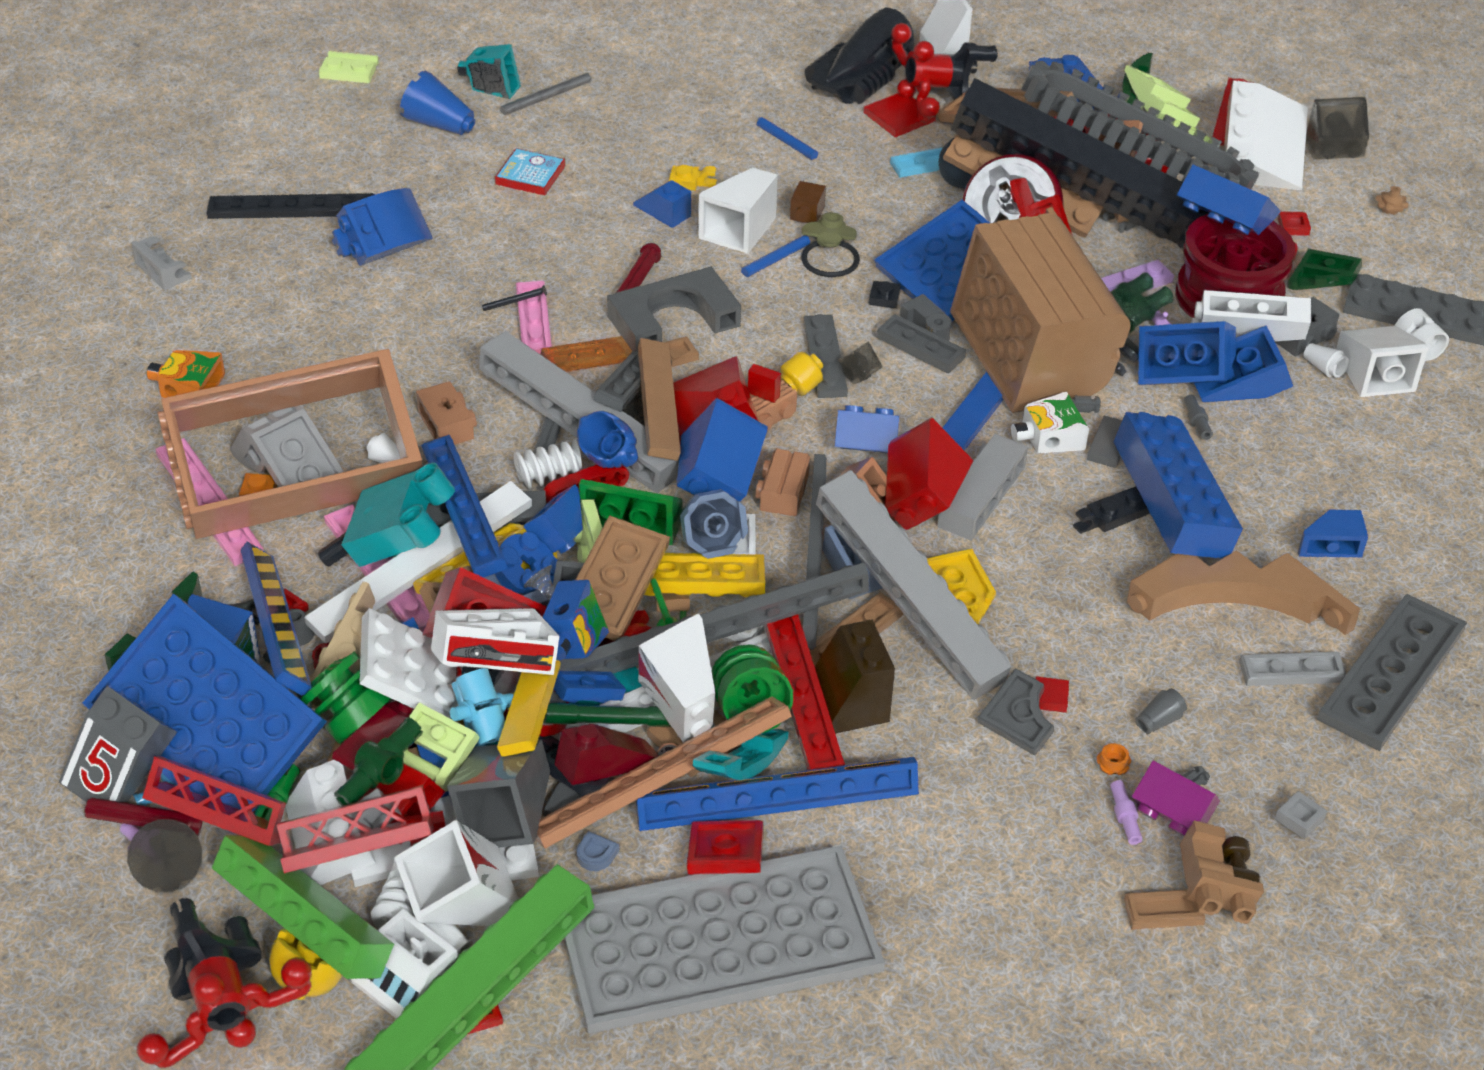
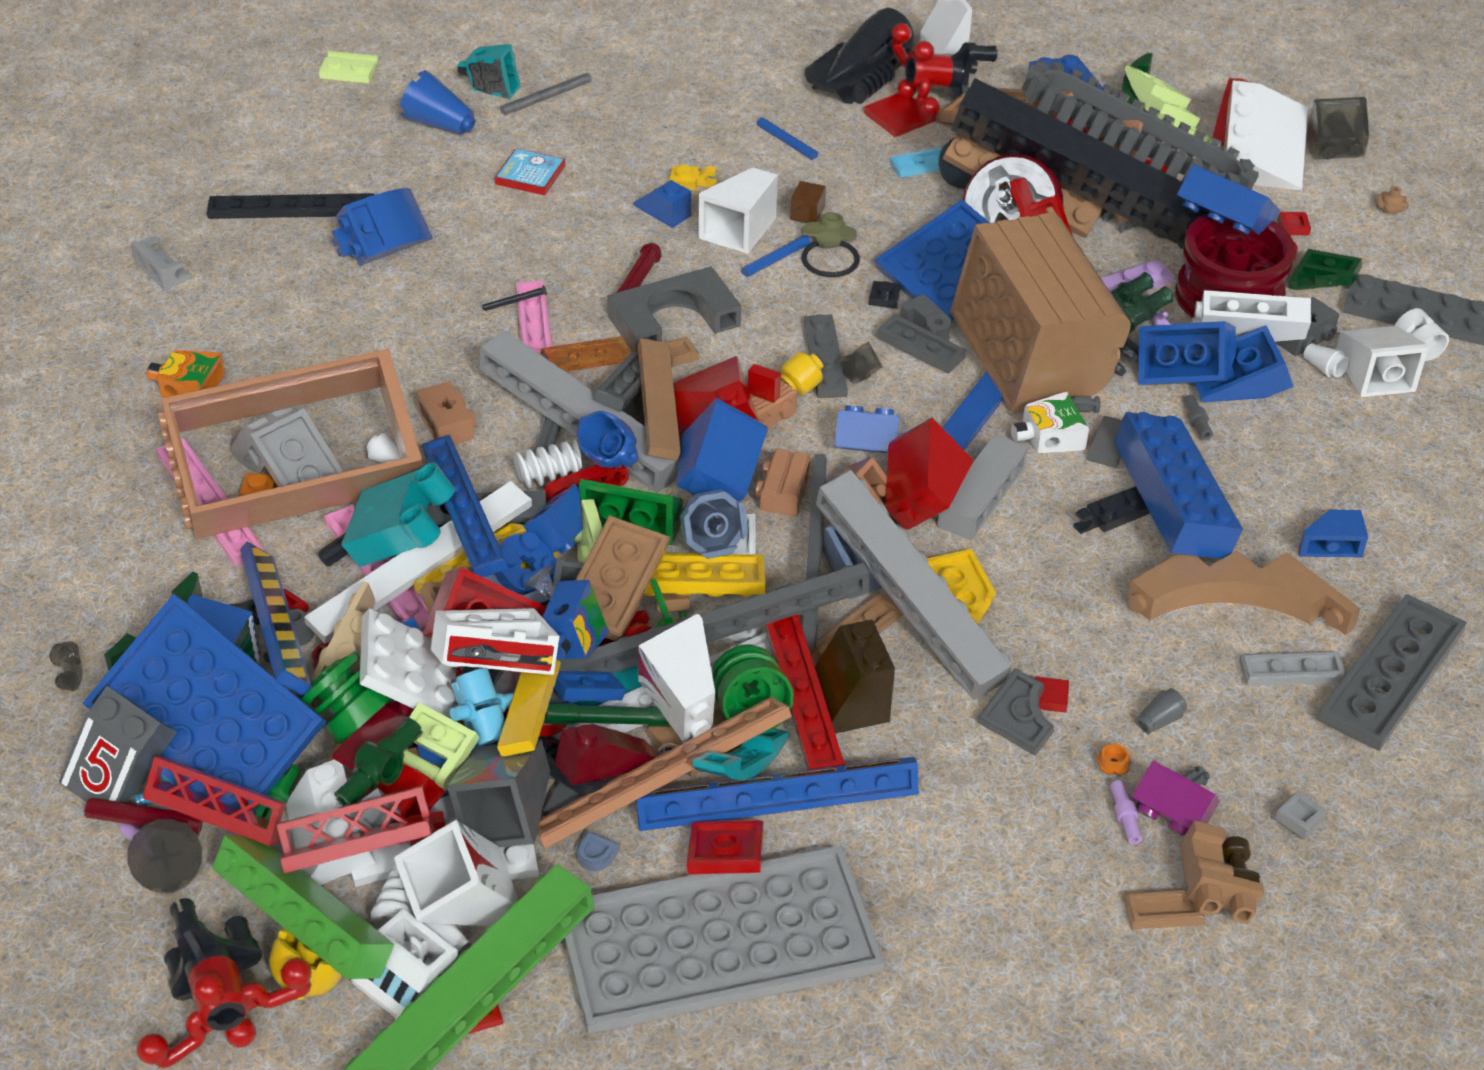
none -> clear smoke piece [49,641,83,691]

